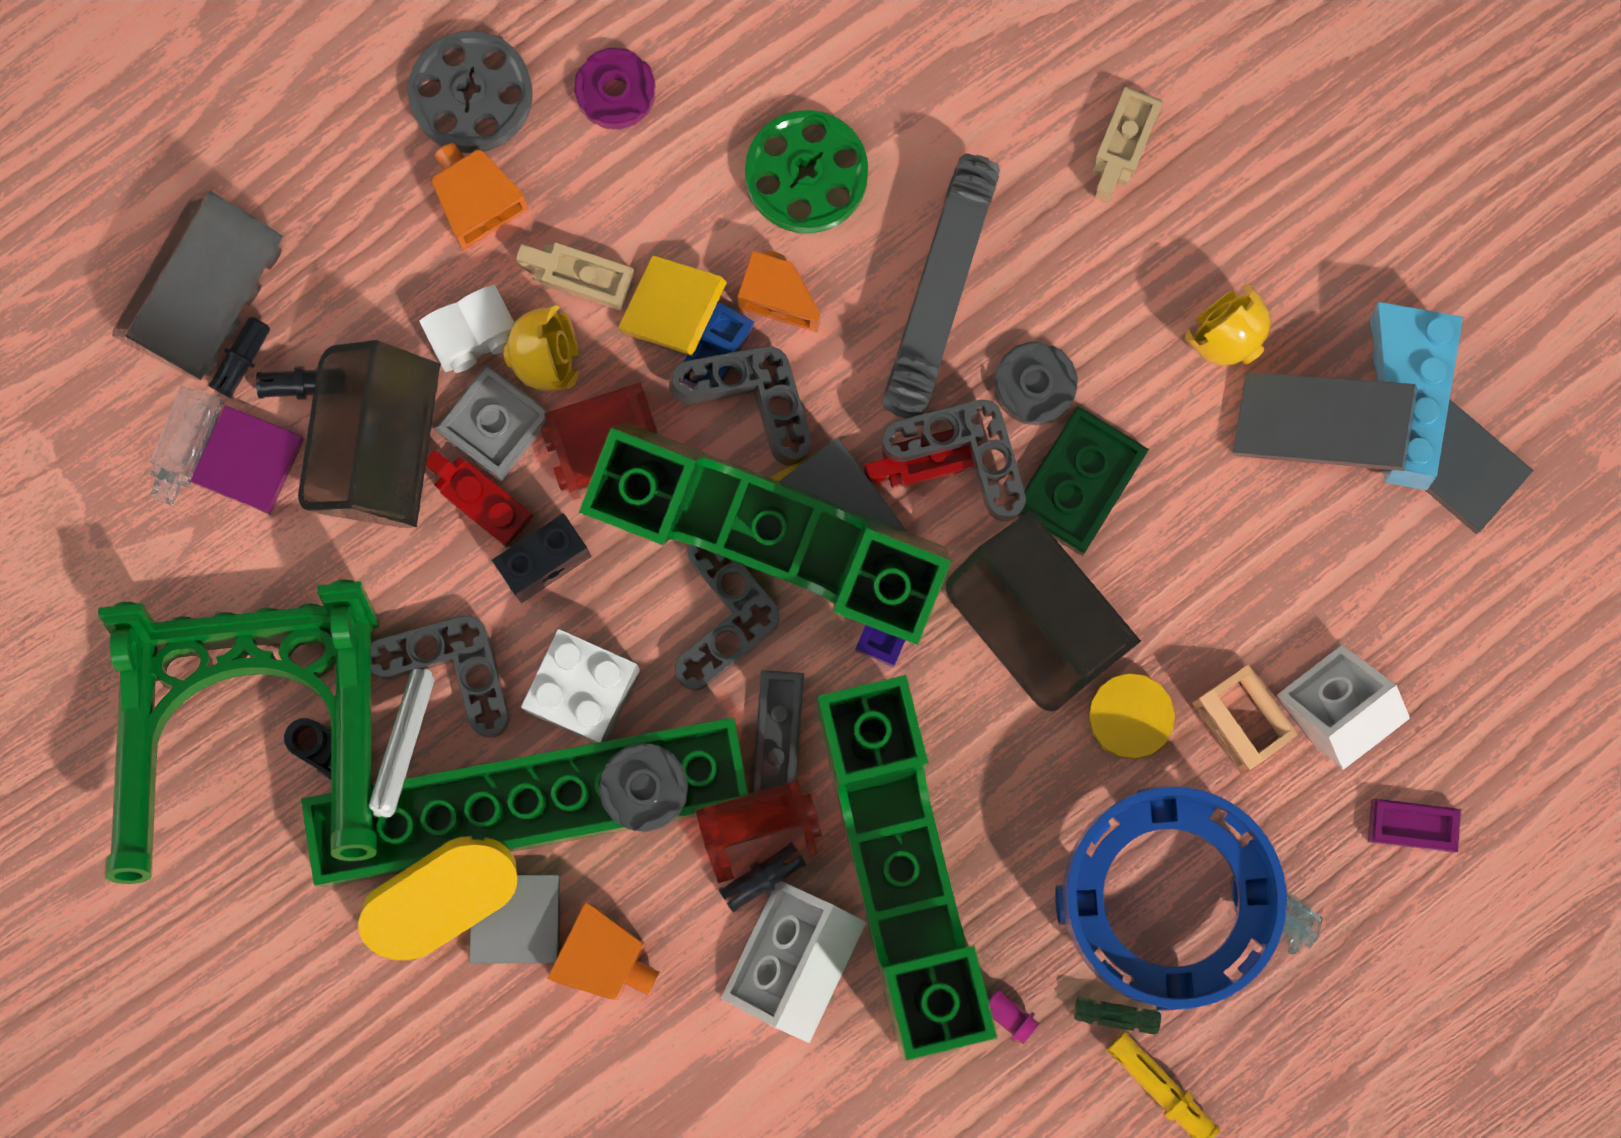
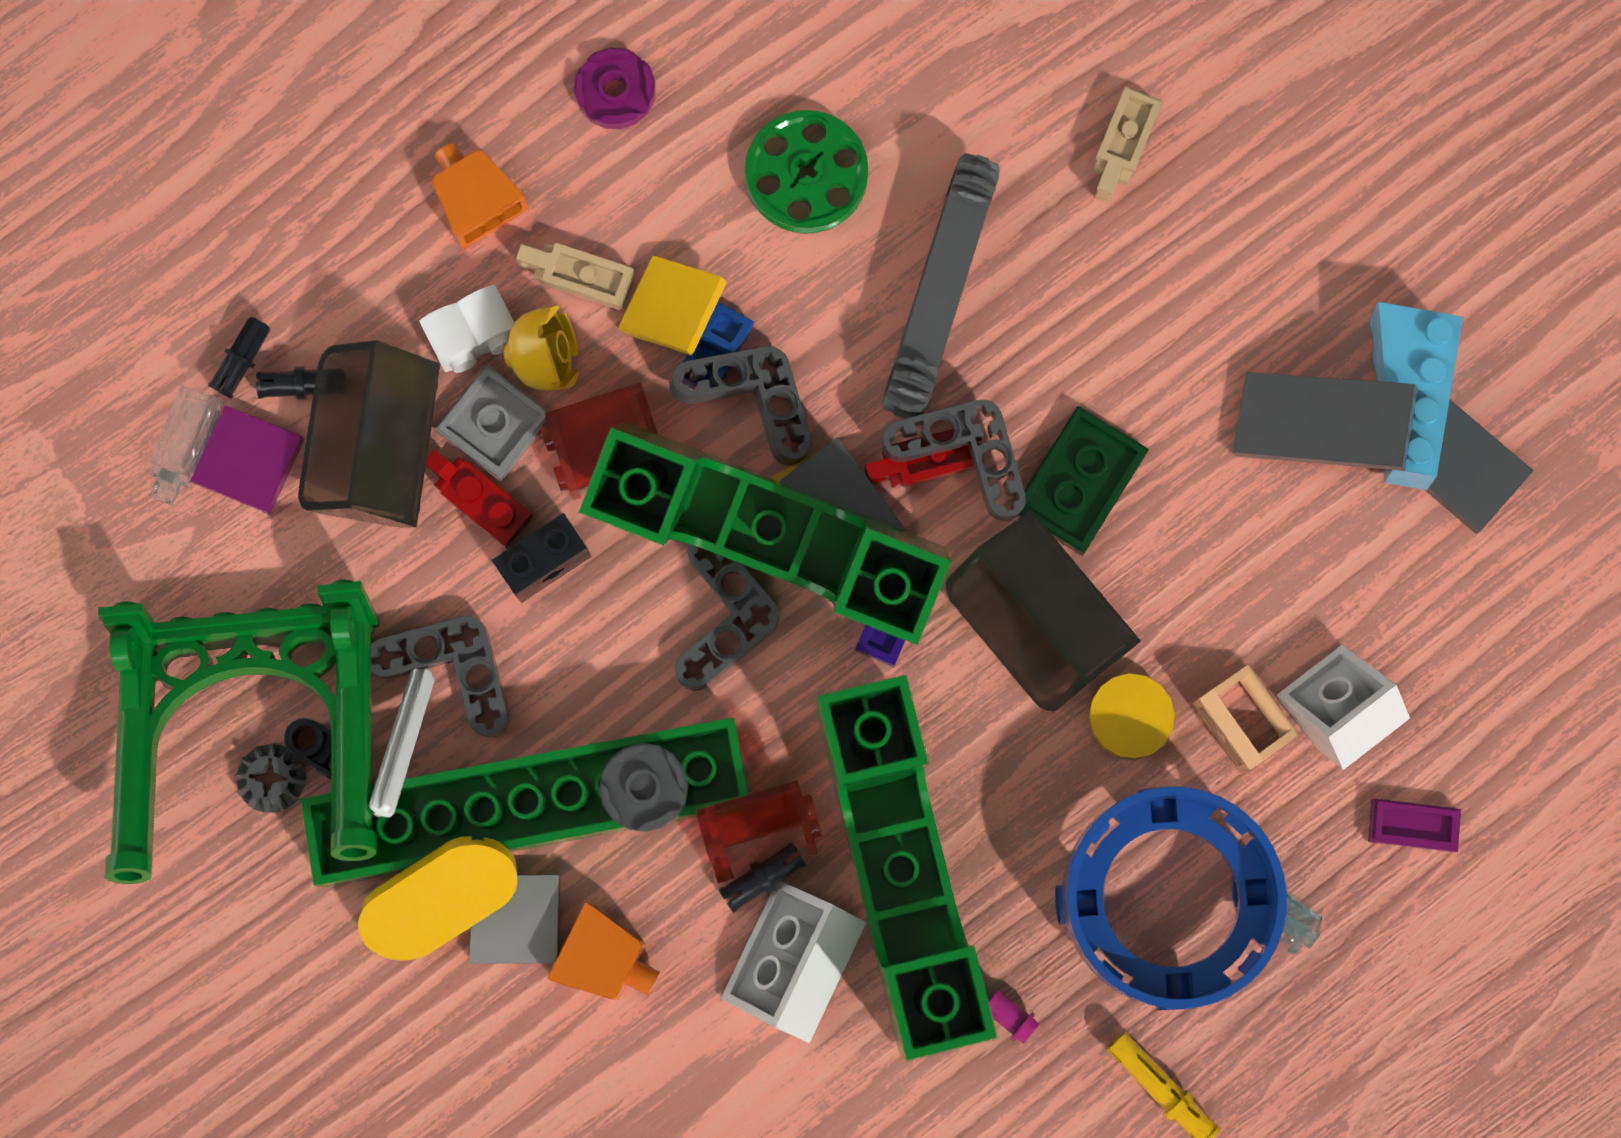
clear smoke windscreen [112,190,283,380] -> none
dark grey wedge [408,31,533,153] -> none
white brick [521,629,640,743] -> none
orange slope [738,250,820,332] -> none
dark grey tile [751,670,804,802] -> none
dark grey tile [994,342,1078,425] -> none
clear green axle [1074,997,1161,1035] -> none
yellow cylinder [1185,284,1271,366] -> none
none -> dark grey gear [235,743,306,813]

